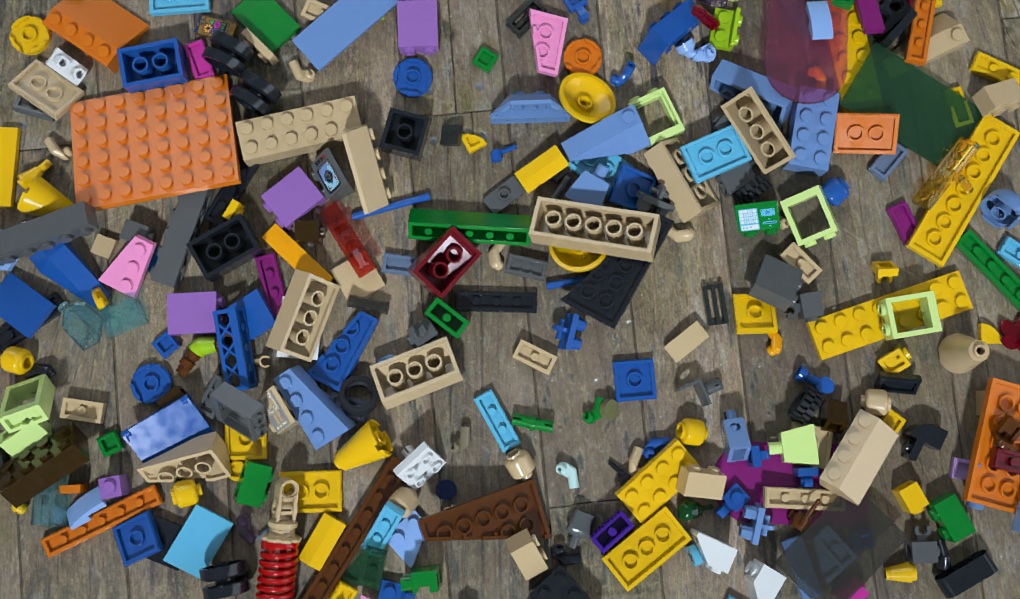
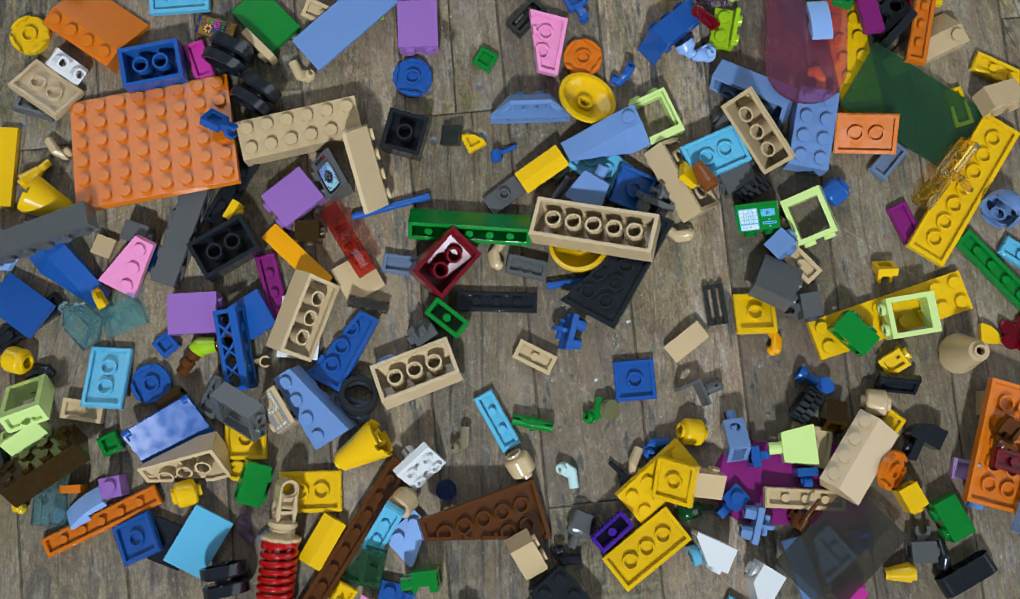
none -> medium azure tile [80,346,135,410]
none -> blue plate [199,108,239,140]
none -> yellow tile [651,455,700,508]
none -> yellow tile [678,161,698,189]
none -> dark orange cone [692,160,719,192]
none -> medium blue brick [763,227,799,260]
none -> green brick [827,310,880,357]
none -> orange tile [877,449,907,491]

